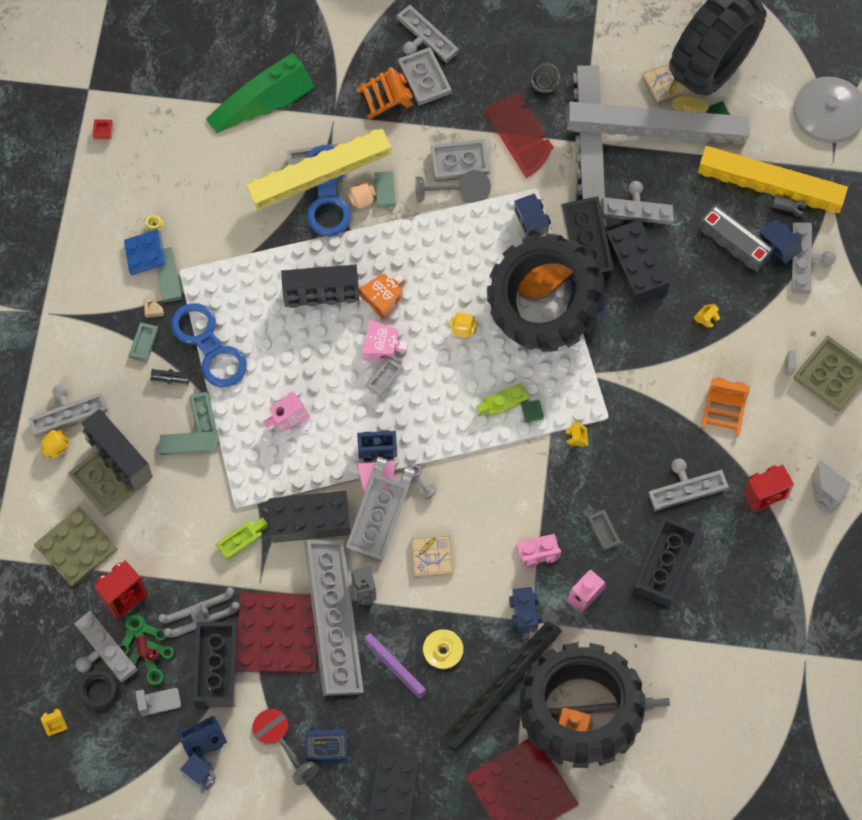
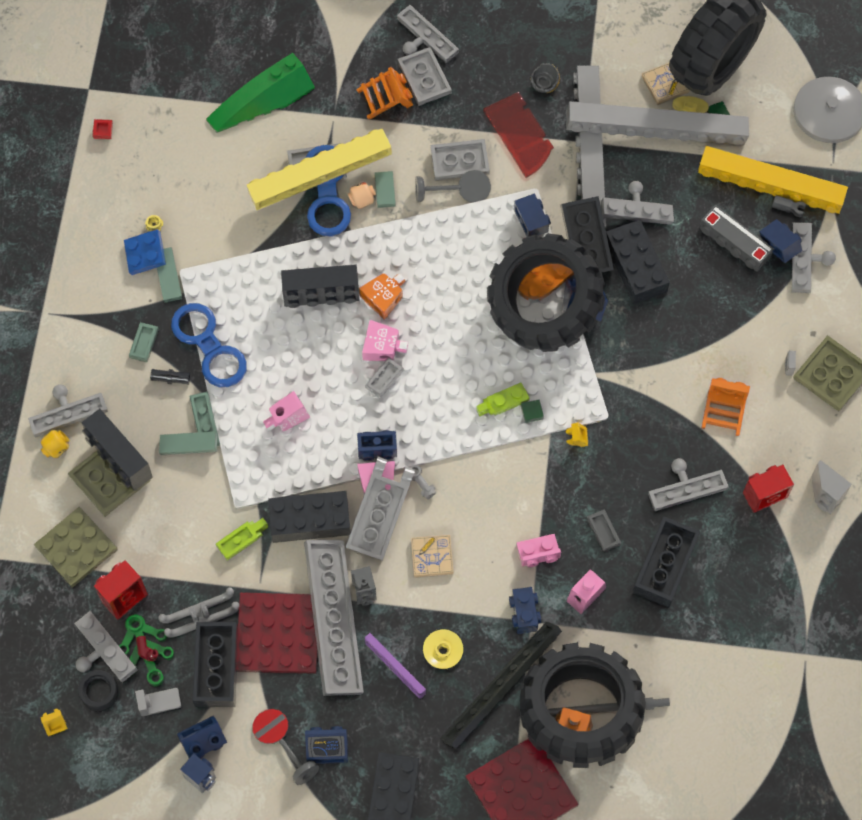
tan tile [143,298,164,318] -> none
yellow head [449,312,478,338] -> none
yellow tile [693,304,720,328] -> none

